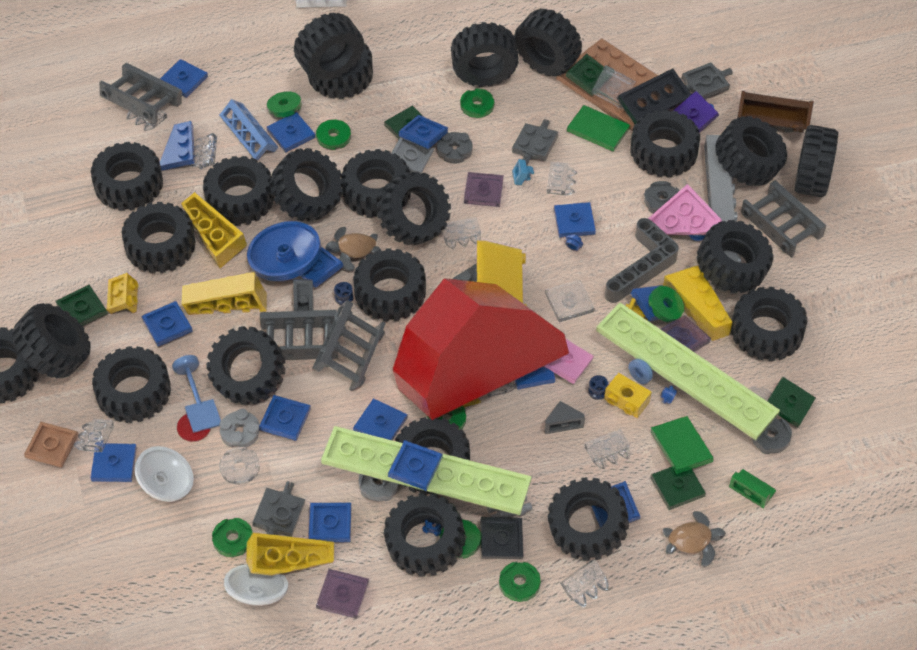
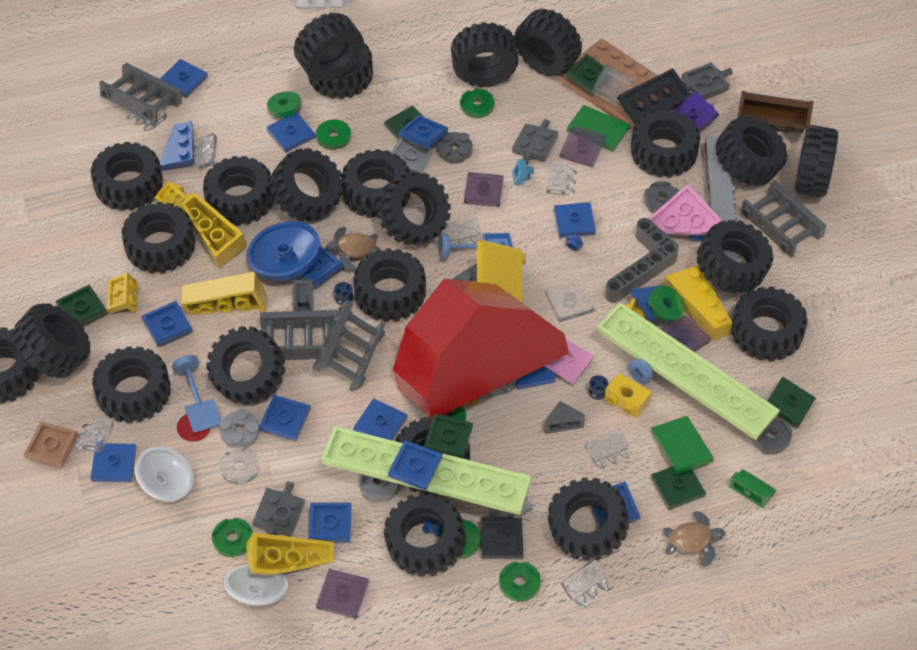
medium blue fence [219,99,278,160] -> none
blue plate [660,385,677,404] -> none
none -> yellow bracket [155,181,191,209]
none -> dark green plate [424,414,474,459]
none -> medium blue piece [438,233,513,260]
none -> clear purple plate [559,125,606,167]

